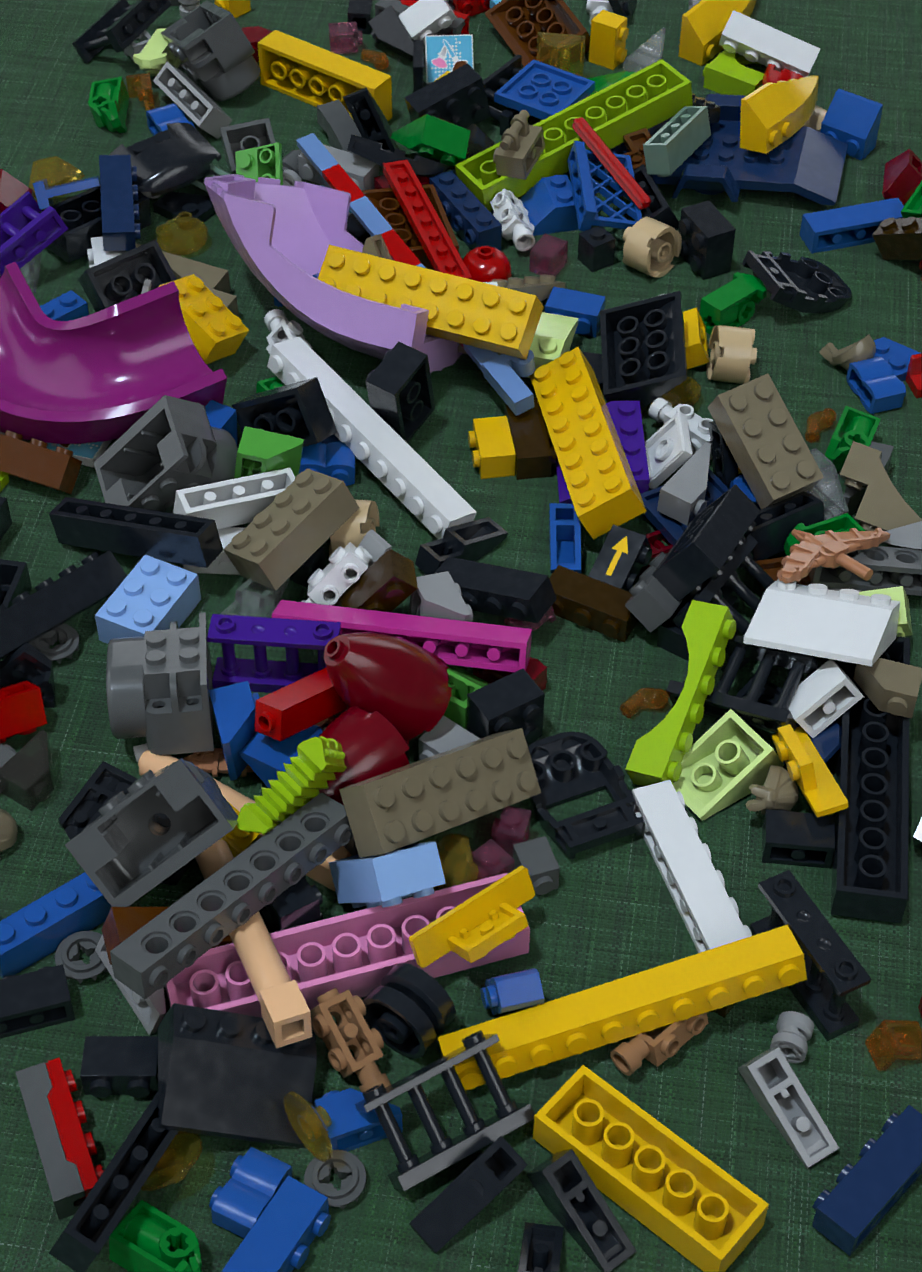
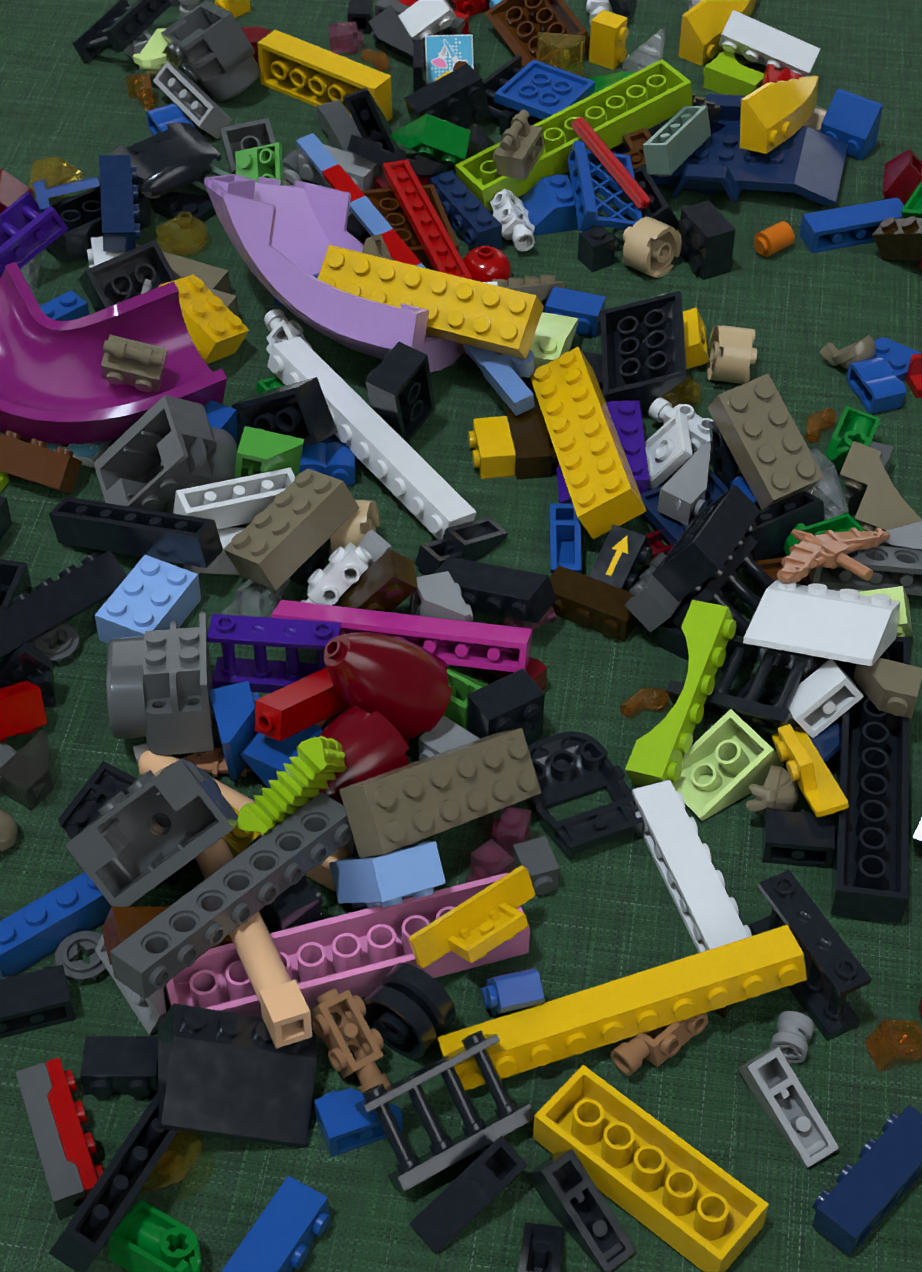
green piece [88,76,129,133] -> none
blue brick [209,1147,293,1238] -> none
clear yellow dish [283,1091,333,1162] -> none
dark grey gear [304,1150,366,1210] -> none
clear yellow dish [433,833,478,891] -> none
clear pink brick [529,234,568,276] -> none
green piece [699,272,767,335] -> none
black slope [741,250,852,313] -> none
none -> dark tan brick [101,335,168,392]
none -> orange brick [754,221,795,257]

